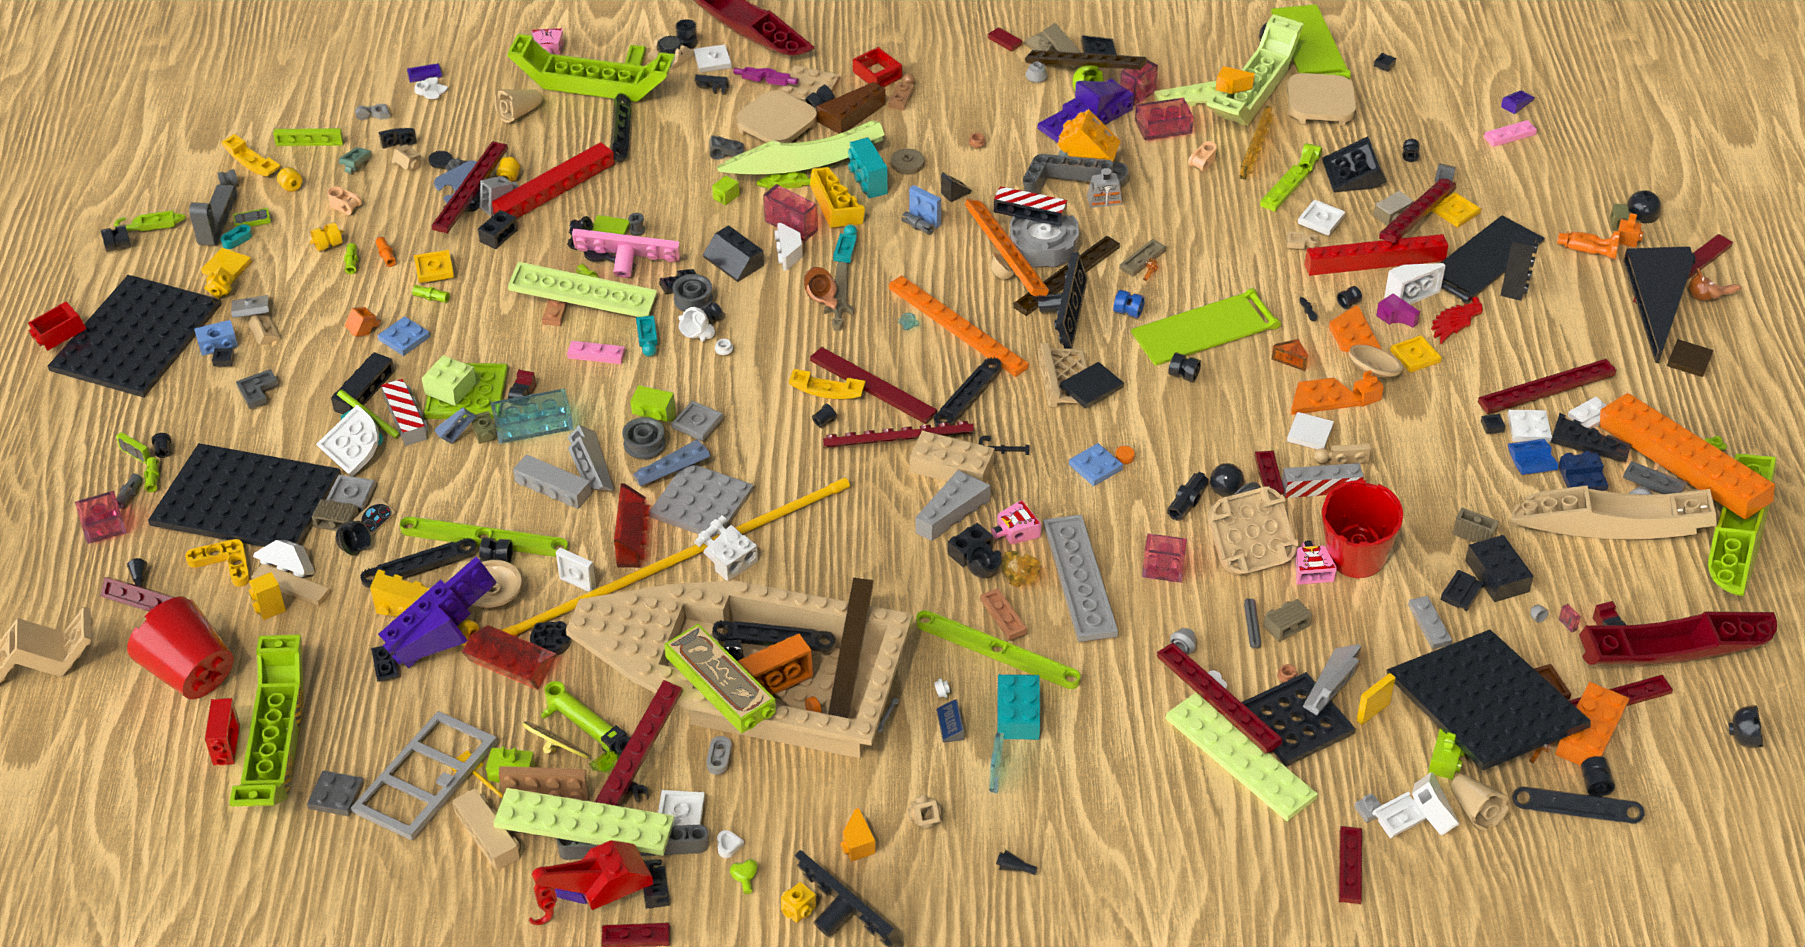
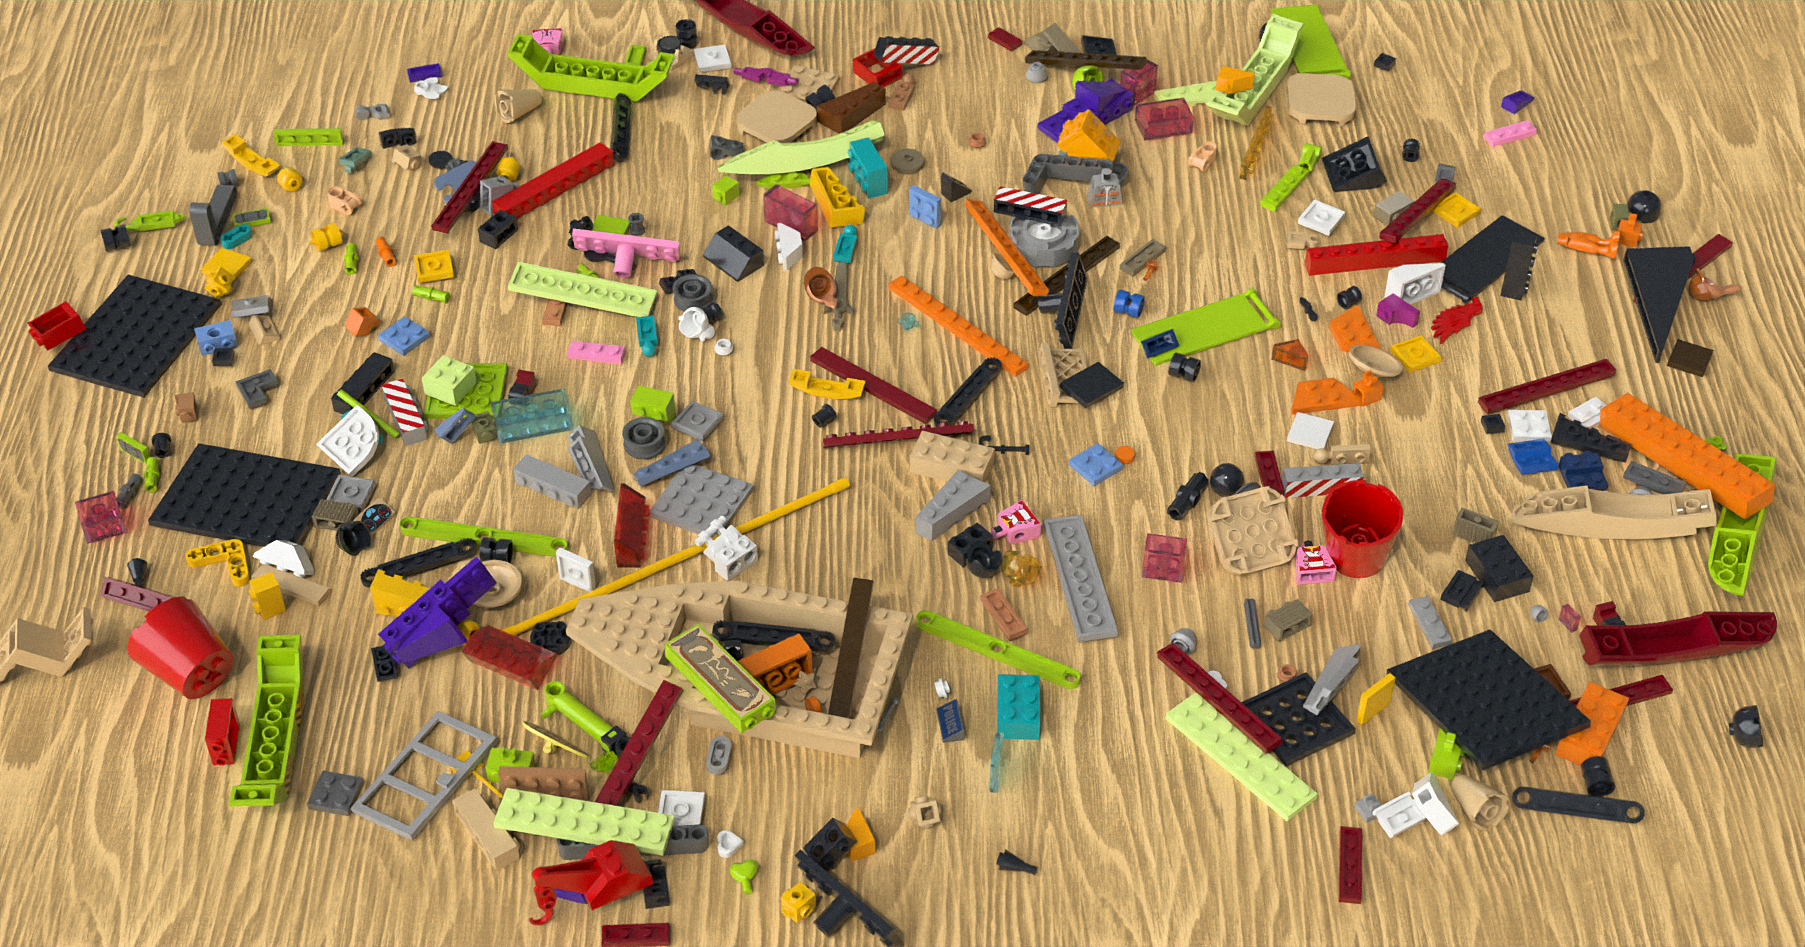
dark grey pin [901,211,935,235] -> none
none -> medium nougat brick [175,392,197,423]
none -> tan piece [794,671,817,695]
none -> black brick [803,817,857,872]
none -> brick [873,36,940,64]
none -> dark blue slope [1141,329,1179,358]

